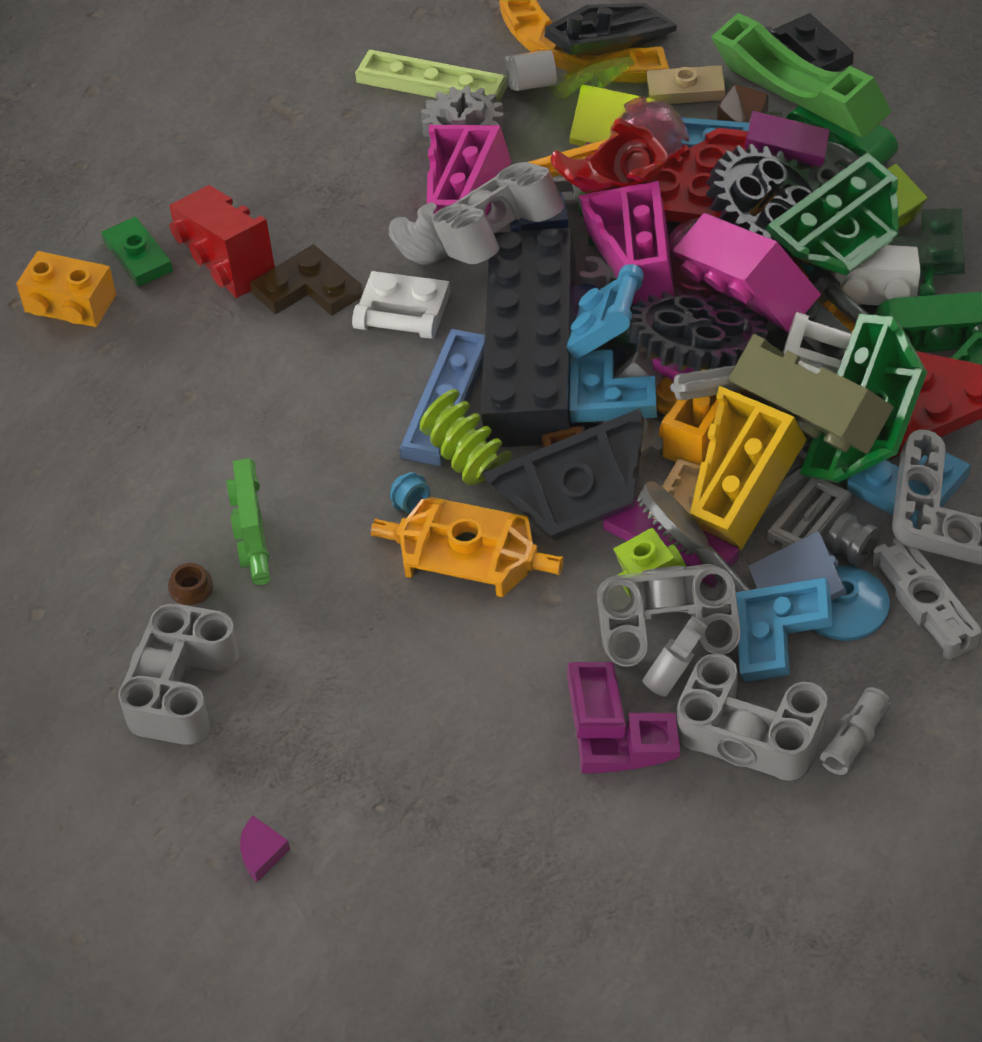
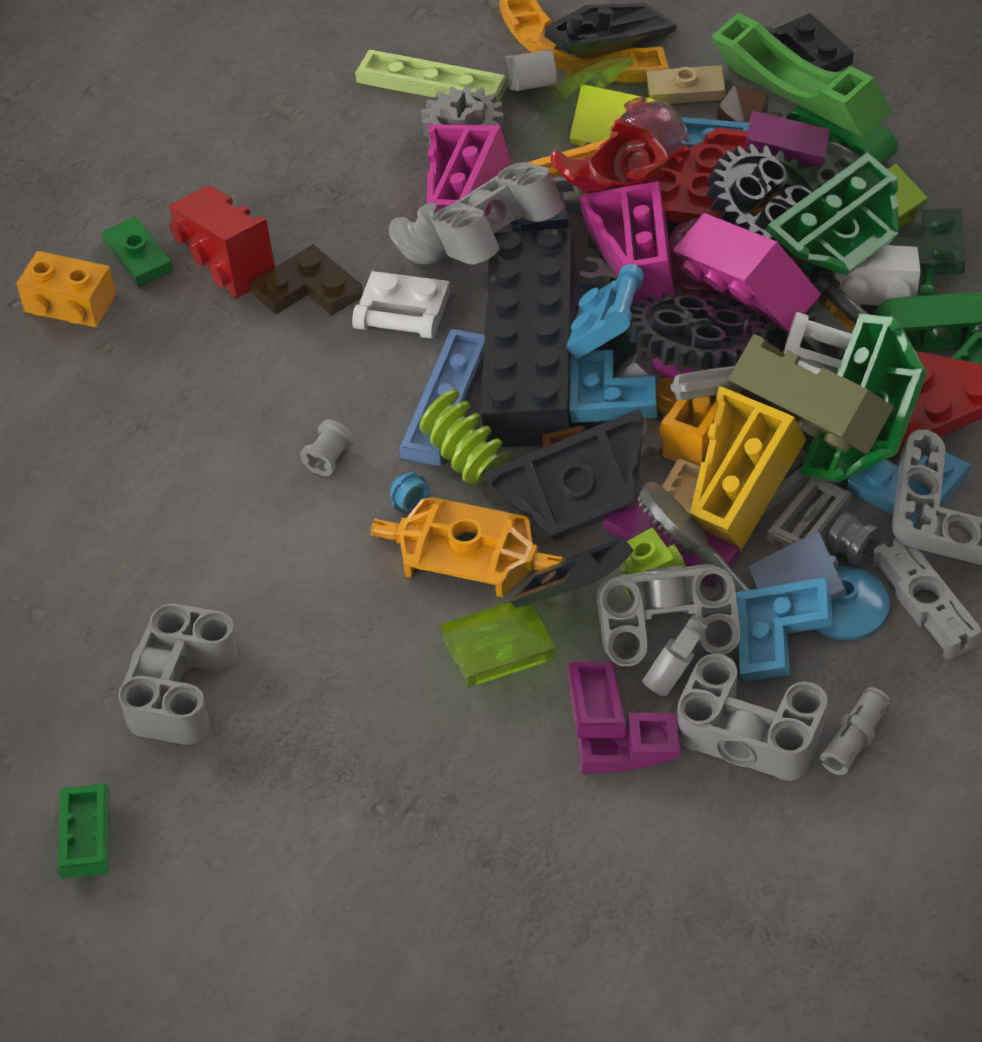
reddish brown plate [168,563,213,605] -> none
bright green plate [226,458,271,585] -> none
magenta tile [240,816,290,882] -> none
none -> green plate [58,783,110,879]
none -> light grey bush [300,419,354,476]
none -> clear neon green slope [439,602,556,687]
none -> black slope [510,537,634,608]

